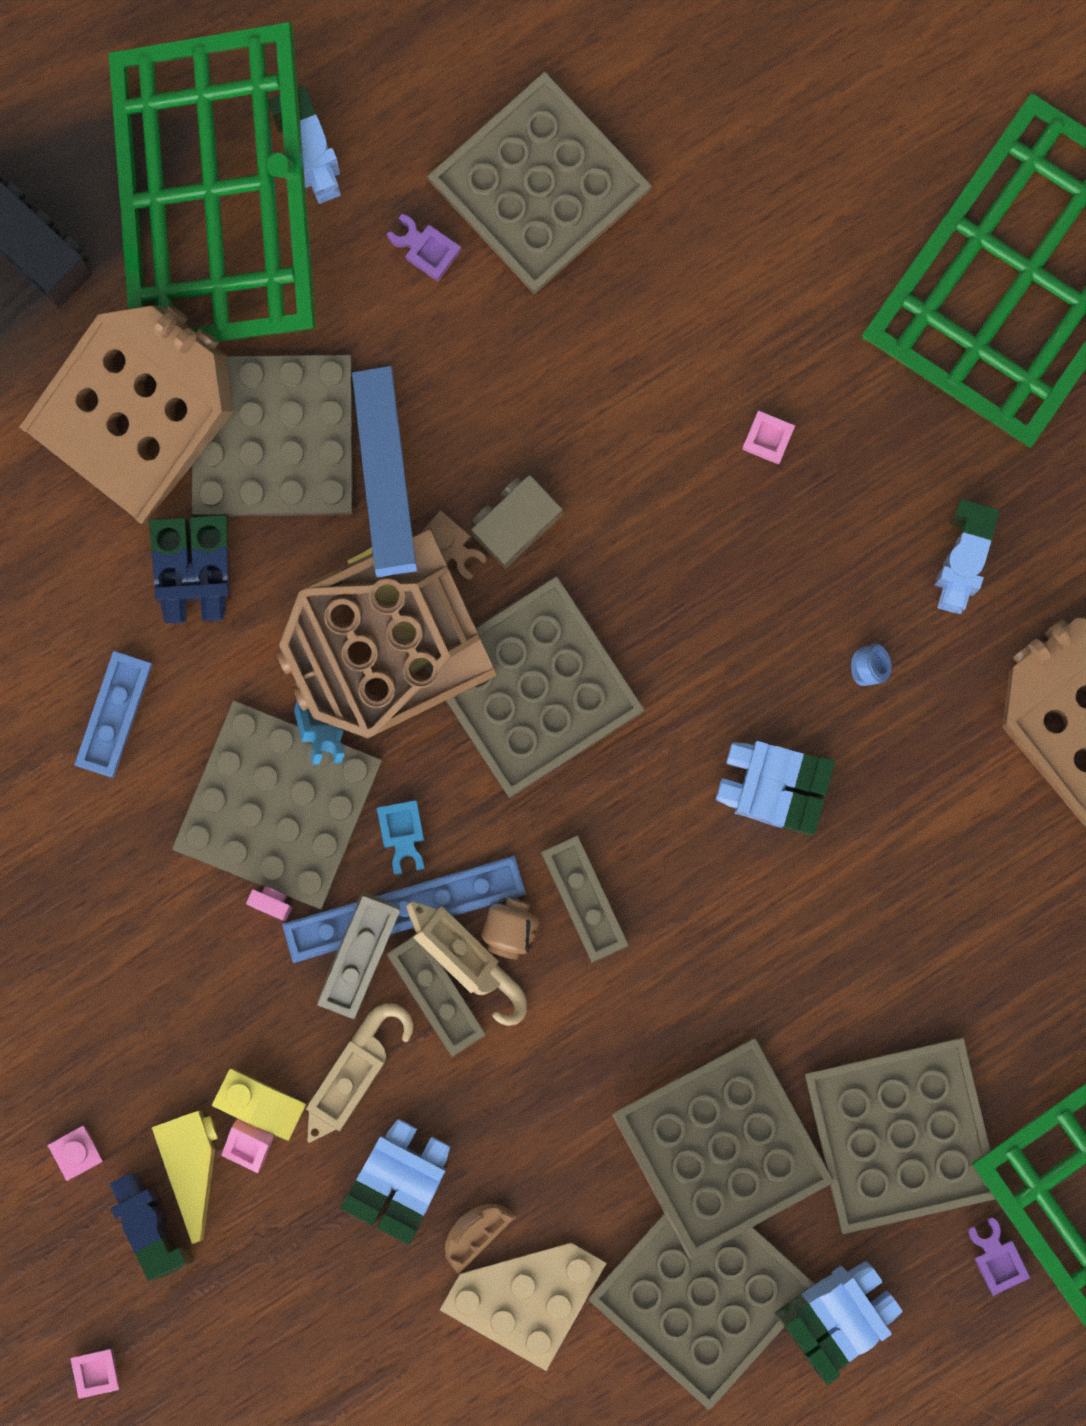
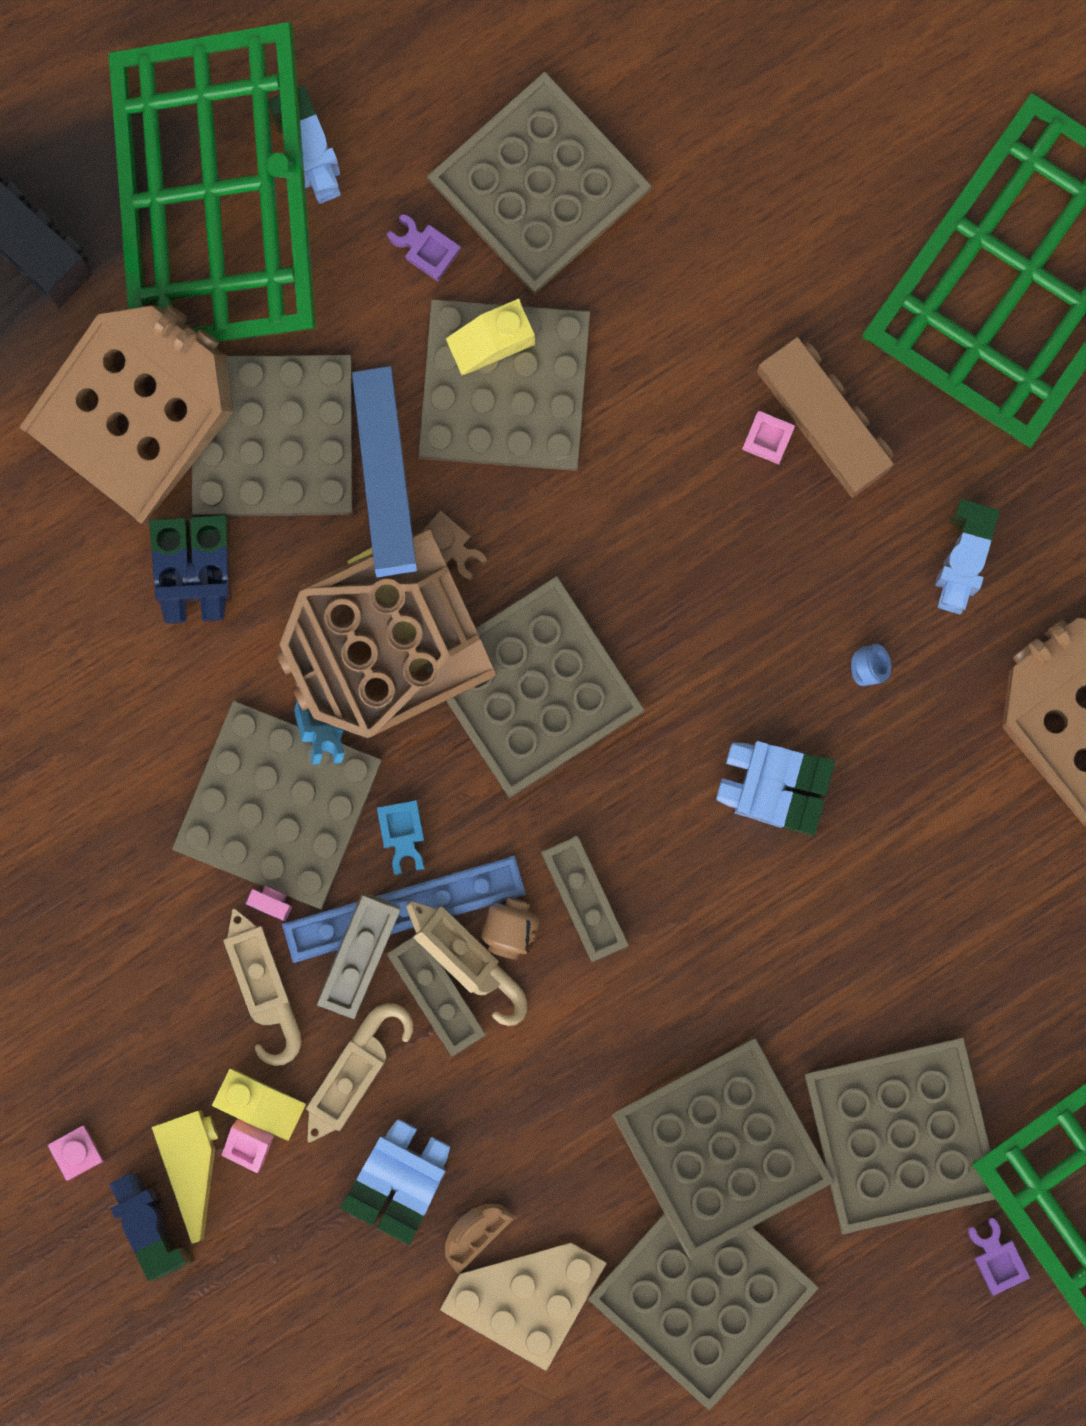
bright pink plate [70,1348,121,1399] -> none
medium blue plate [74,651,153,779] -> none
dark tan brick [471,475,563,570] -> none
light blue hips [774,1261,903,1386] -> none
none -> tan plate [223,909,301,1066]
none -> dark tan plate [419,300,590,471]
none -> light yellow slope [446,299,535,376]
none -> medium nougat brick [757,337,894,499]

